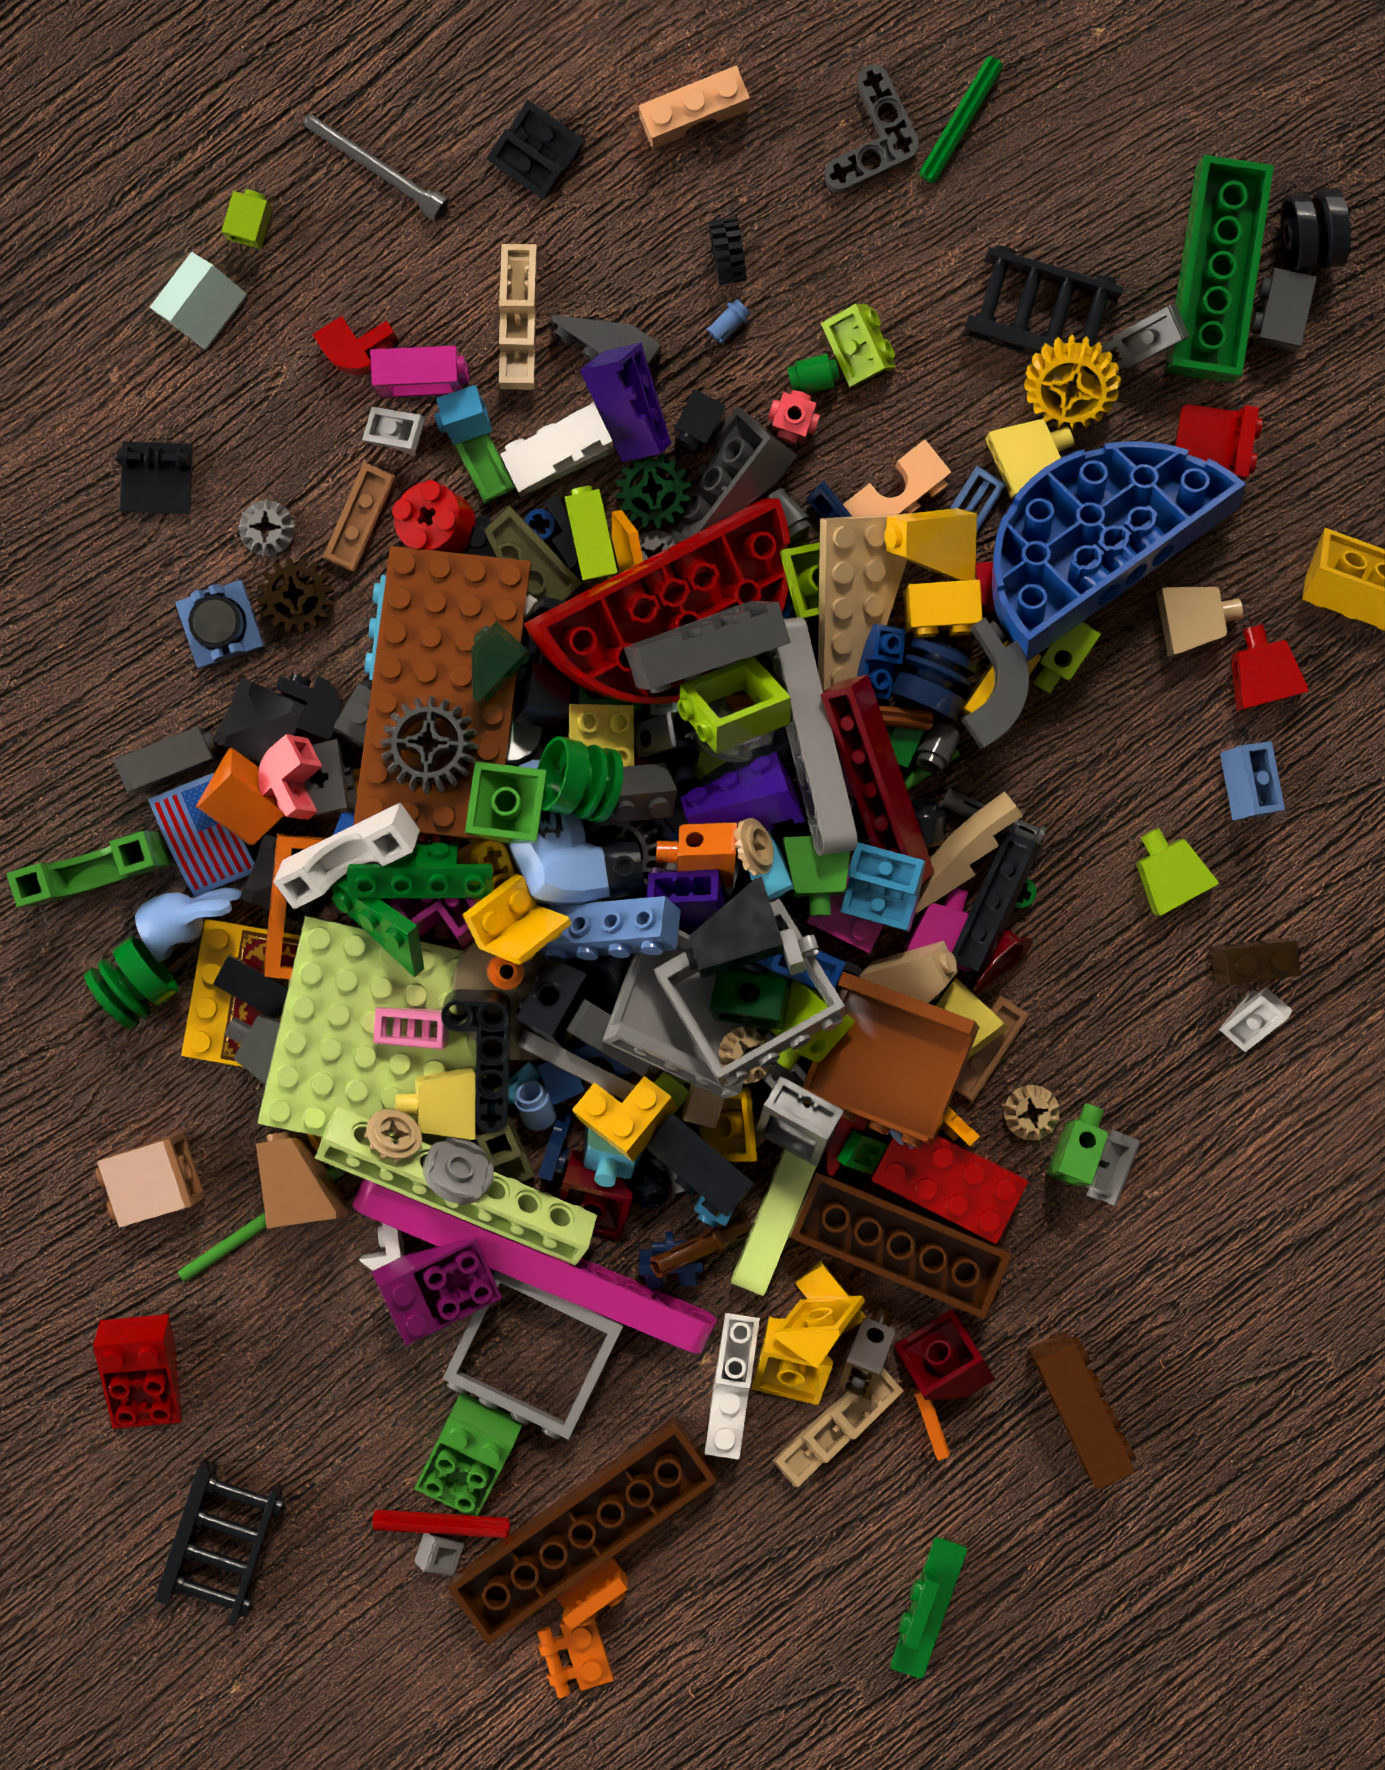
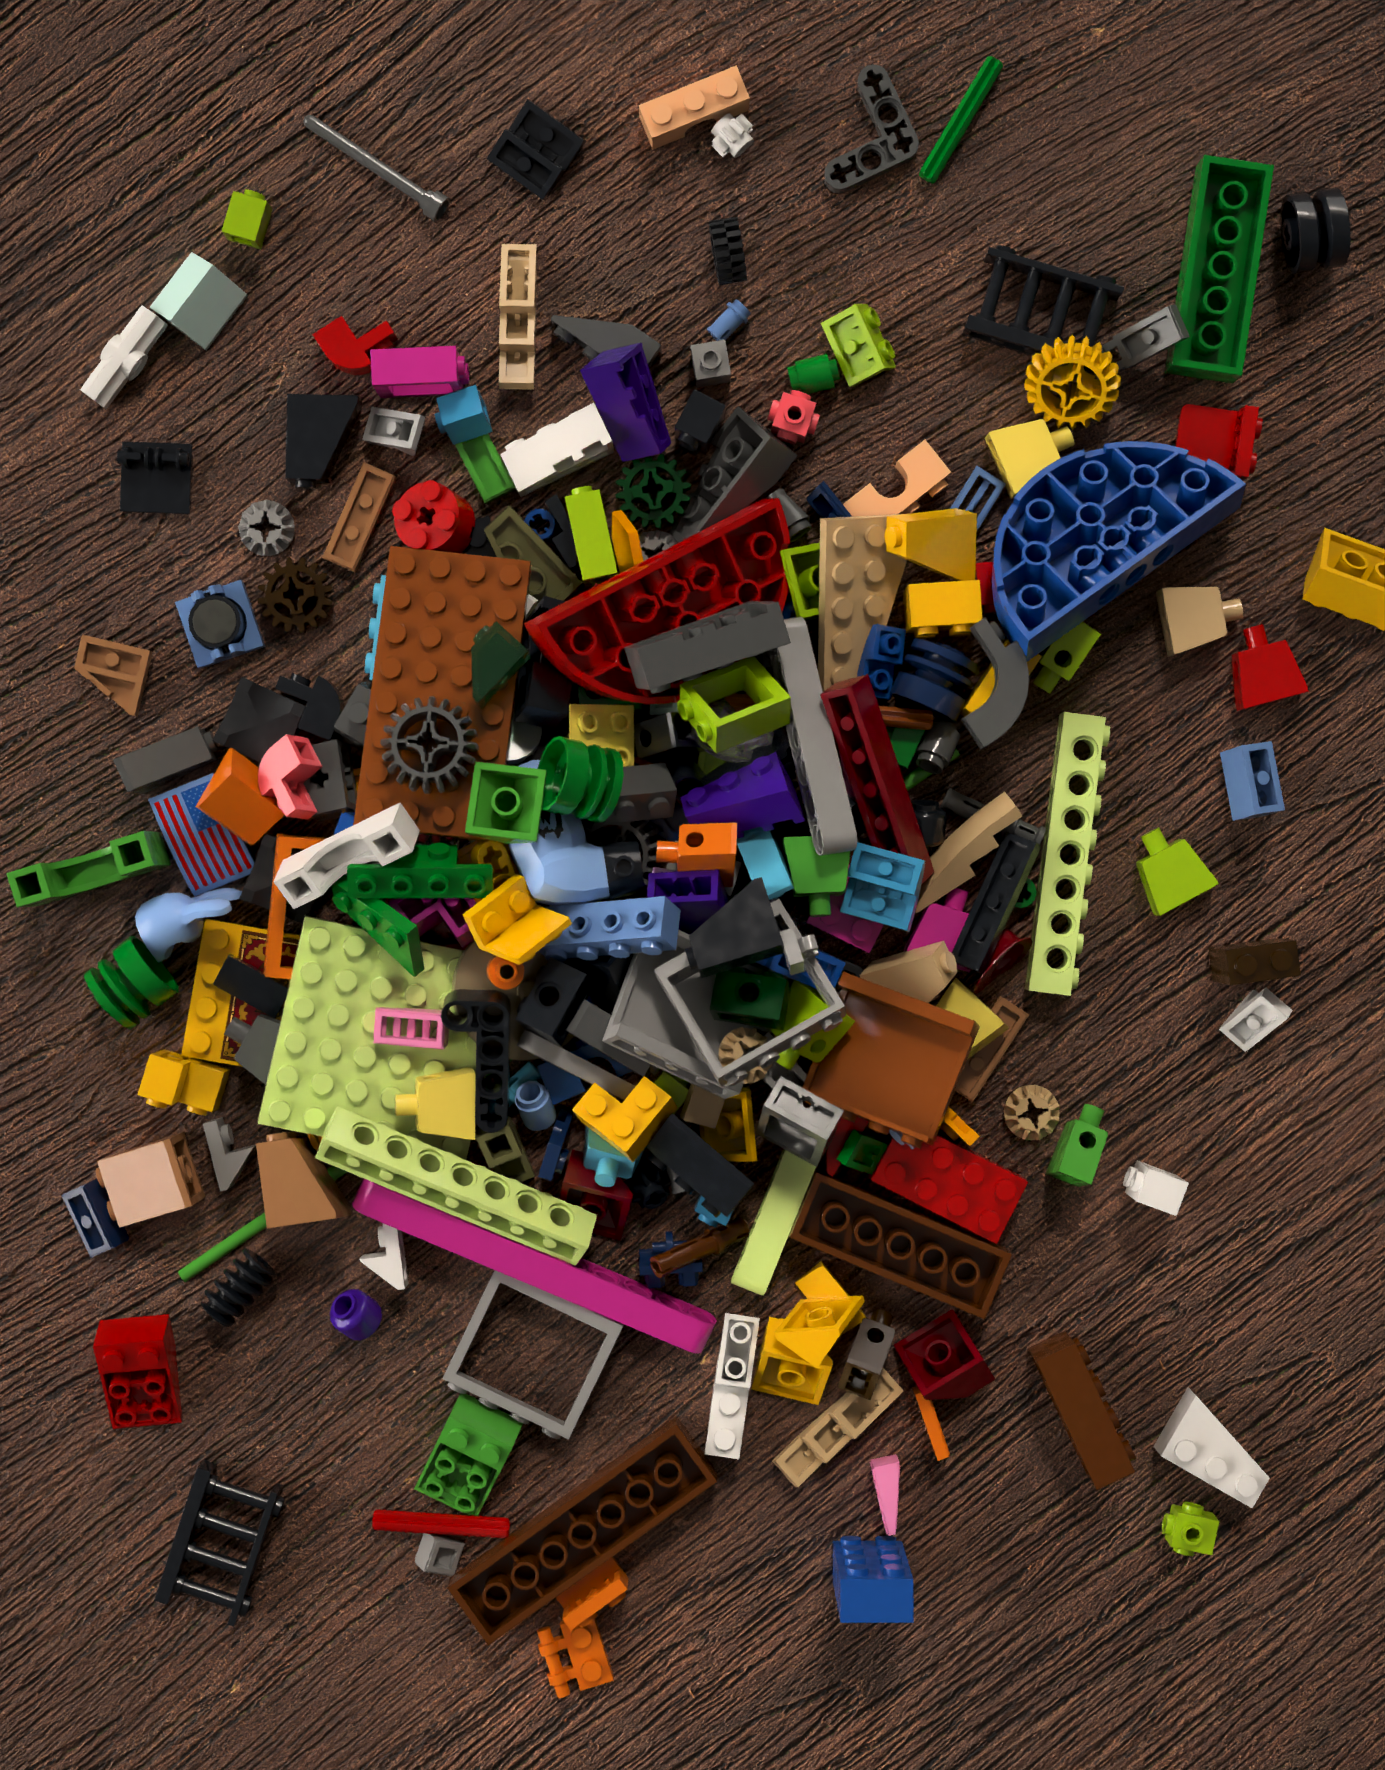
tan gear [364,1109,422,1163] -> none
magenta slope [371,1237,502,1346] -> none
light grey tile [423,1137,494,1204] -> none
tan gear [734,818,774,876] -> none
green bracket [890,1536,967,1679] -> none
light grey hinge [1086,1129,1141,1206] -> none
dark grey brick [1250,268,1317,353] -> none
none -> dark blue slope [62,1179,129,1258]
none -> medium nougat wing [74,635,153,717]
none -> white piece [80,305,168,410]
none -> yellow brick [137,1049,231,1116]
none -> black piece [201,1248,276,1327]
none -> light grey slope [203,1117,256,1192]
none -> black slope [285,394,362,490]
none -> dark purple head [330,1289,382,1340]
none -> light grey brick [690,339,731,388]
none -> white gear [711,113,754,158]
none -> blue brick [833,1536,914,1623]
none -> bright pink slope [870,1454,900,1536]
none -> yellowish green brick [1024,712,1110,996]
none -> white brick [1123,1160,1189,1216]
none -> white wedge [1153,1387,1270,1508]
none -> lime brick [1162,1502,1219,1556]

